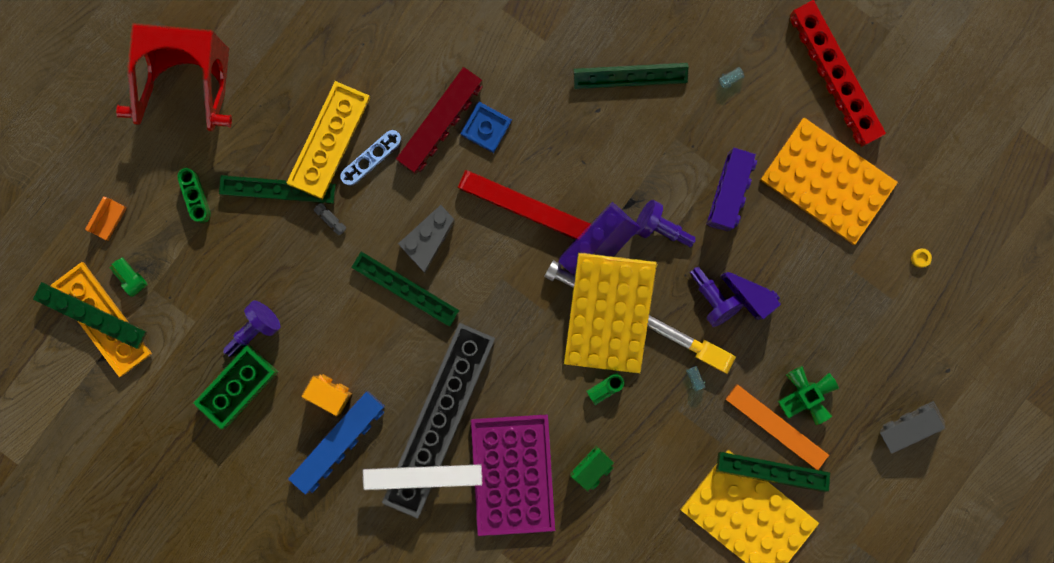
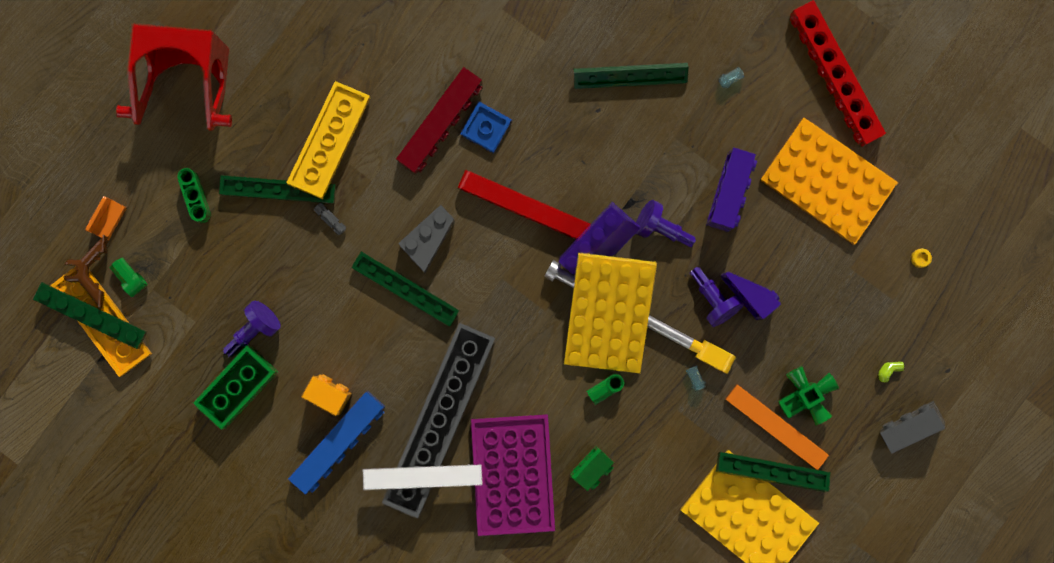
light blue beam [340,130,402,186] -> none
none -> reddish brown piece [64,235,108,309]
none -> lime arm [878,362,904,383]

